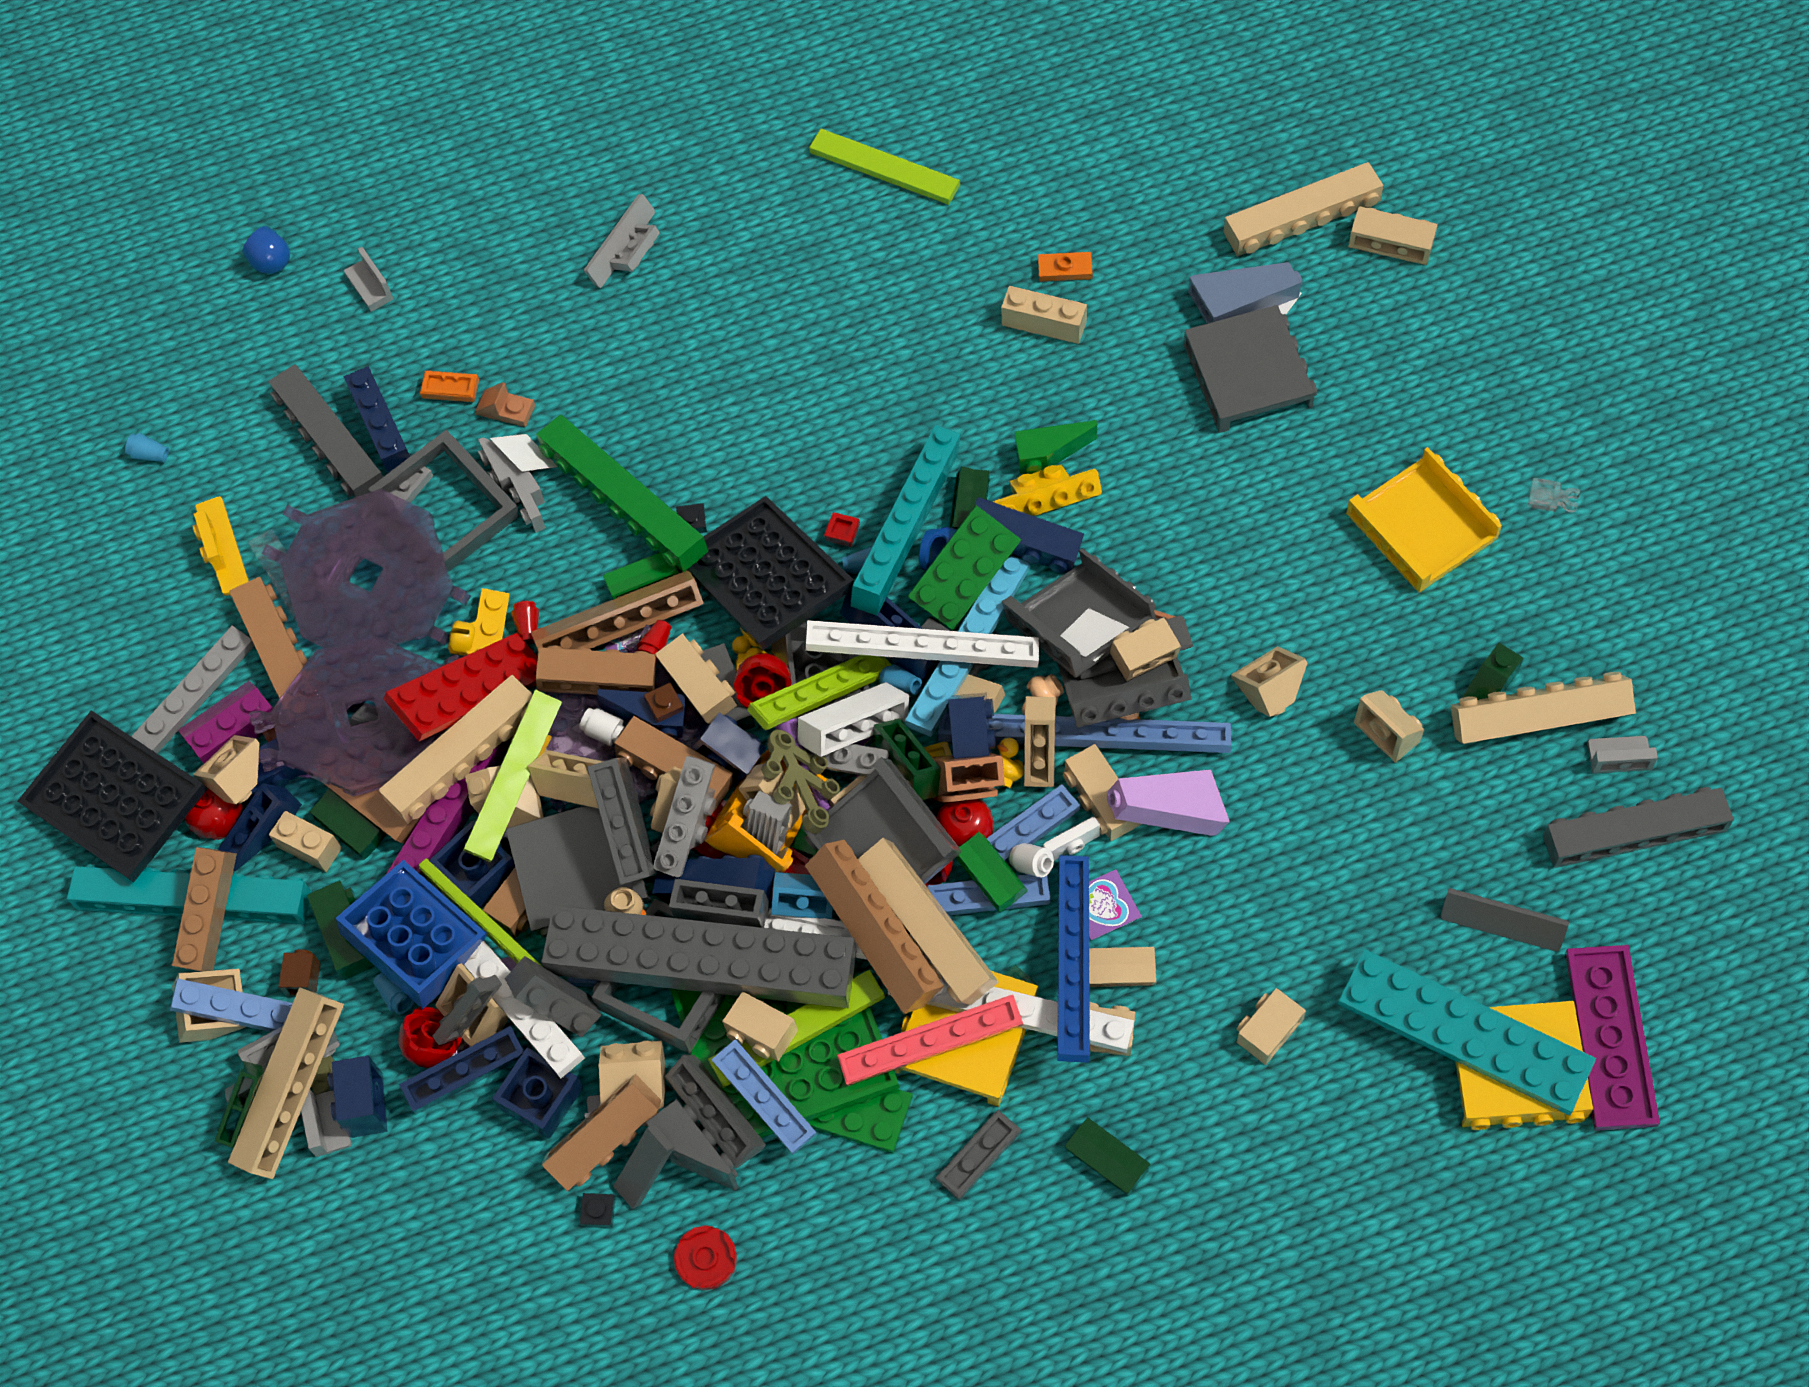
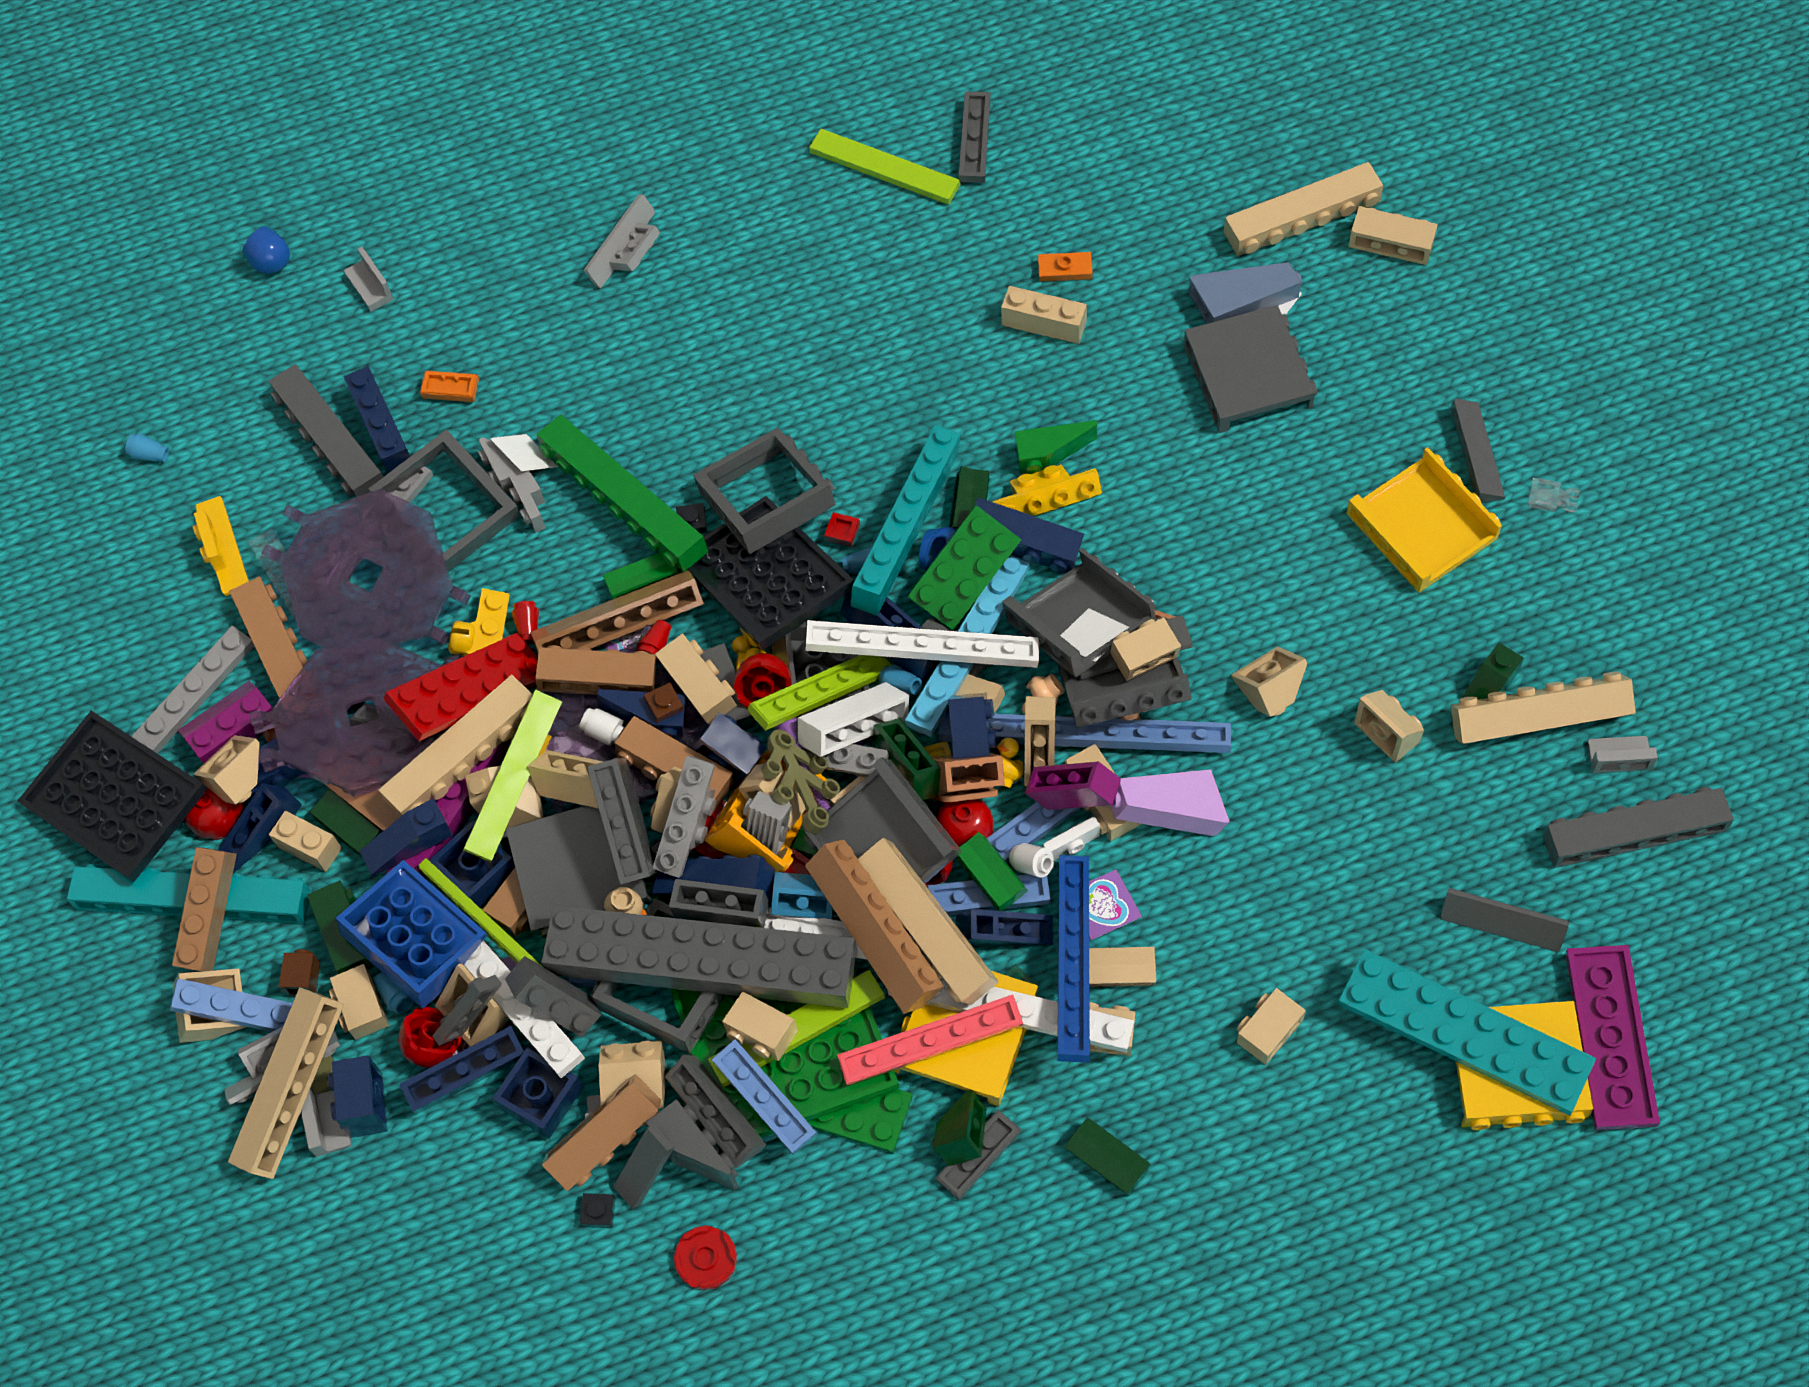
dark green piece [215,1061,263,1148] -> none
nougat slope [475,382,535,427] -> none
none -> tan brick [329,964,390,1040]
none -> dark blue slope [360,798,453,877]
none -> dark grey window [693,428,836,554]
none -> dark green slope [932,1090,987,1166]
none -> dark blue slope [956,909,1053,947]
none -> dark grey plate [959,92,991,183]
none -> magenta brick [1025,761,1121,810]
none -> dark grey slope [1451,399,1505,503]

